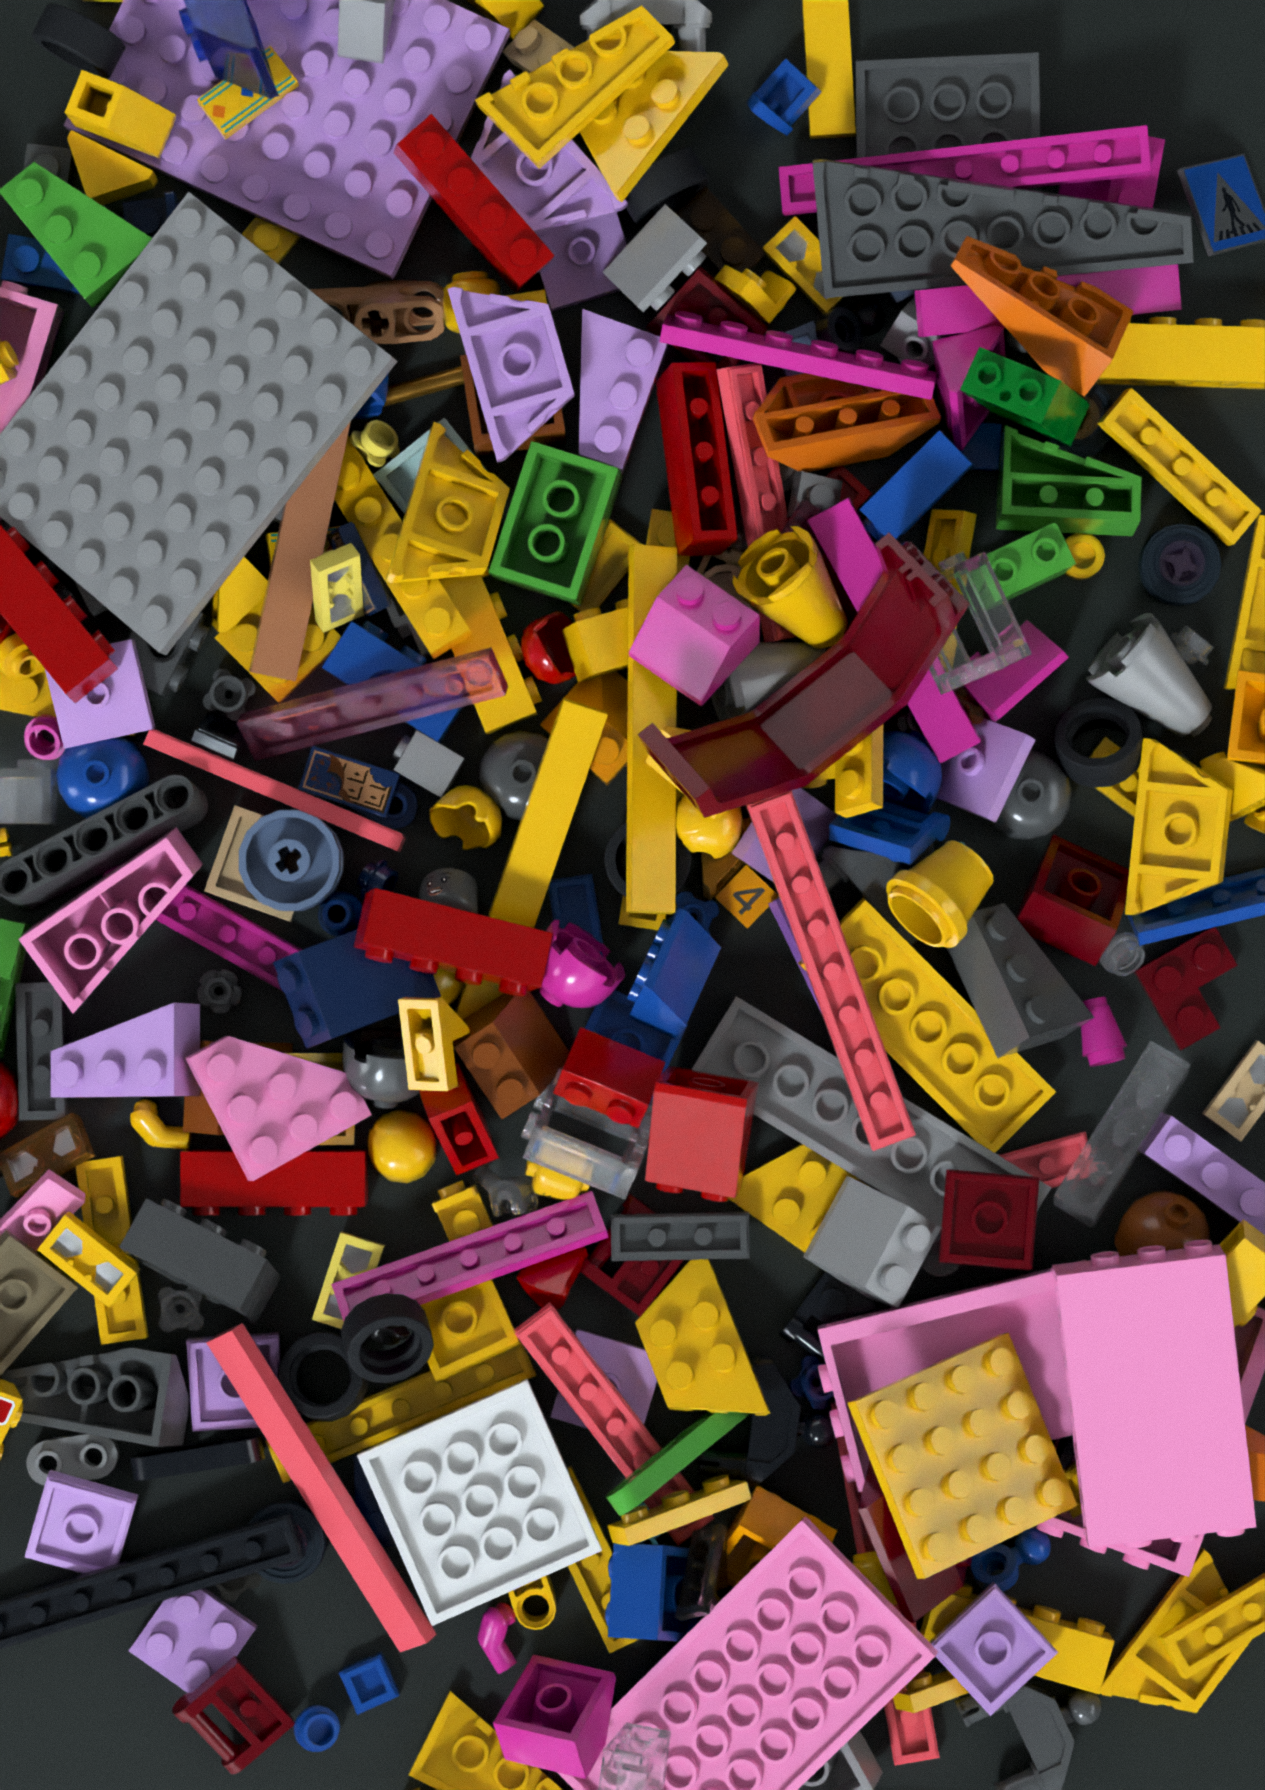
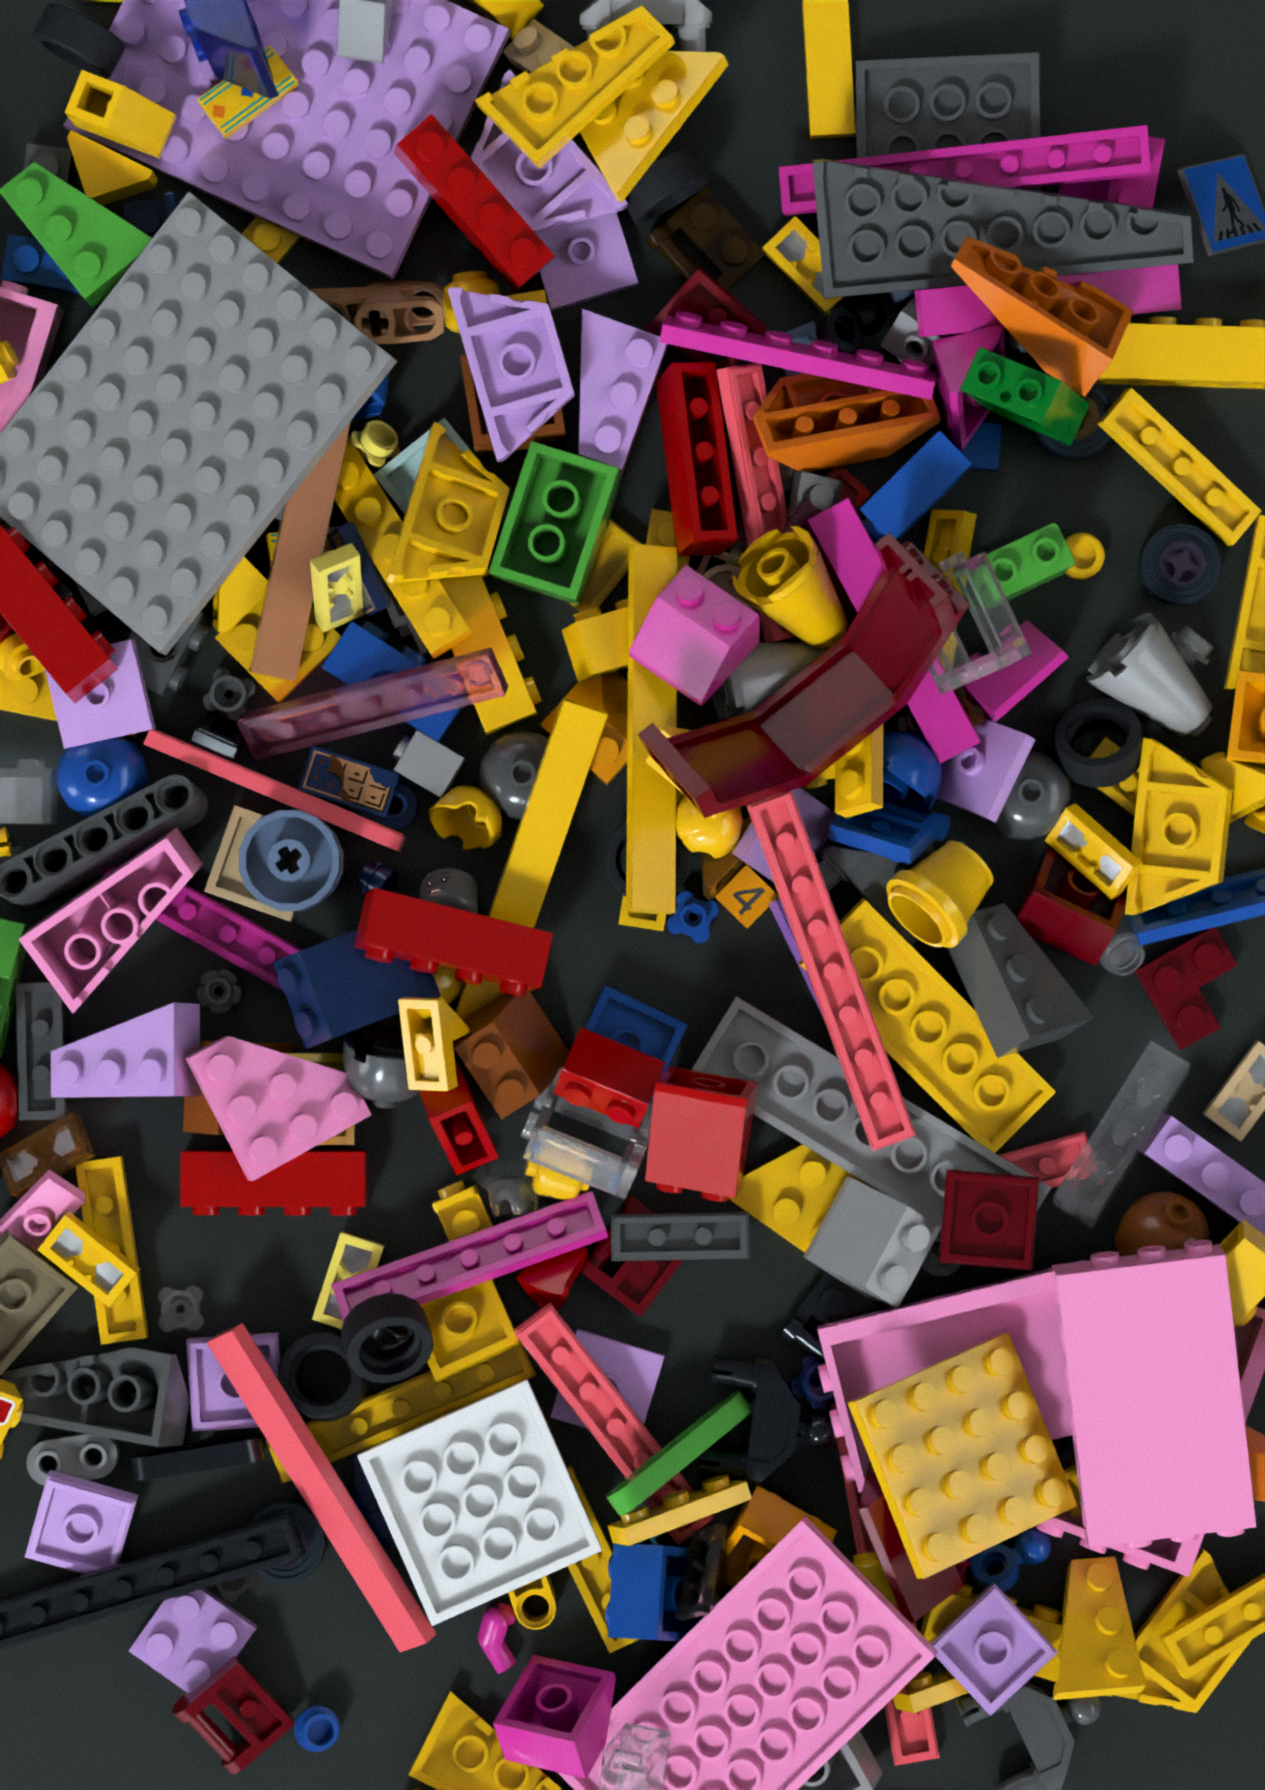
dark pink plate [24,715,65,760] -> none
dark grey wedge [119,1198,282,1325] -> none
yellow arm [130,1099,192,1150] -> none
blue cone [318,892,362,937] -> none
blue tile [339,1651,400,1715] -> none
yellow hair [367,1109,437,1183] -> none
pearl gold bar [383,366,464,407] -> none
red hair [521,611,576,684] -> none
dark pink cylinder [539,920,626,1008] -> none
blue tile [548,874,603,957] -> none
light grey slope [602,204,707,312] -> none
blue slope [627,908,721,1040] -> none
yellow wing [635,1259,771,1416] -> none
yellow bracket [714,265,796,324] -> none
blue tile [746,58,822,136] -> none
bright green wedge [996,425,1142,537] -> none
dark pink cone [1081,997,1127,1067] -> none
none -> yellow piece [1044,803,1143,900]
none -> yellow wing [1052,1556,1146,1700]

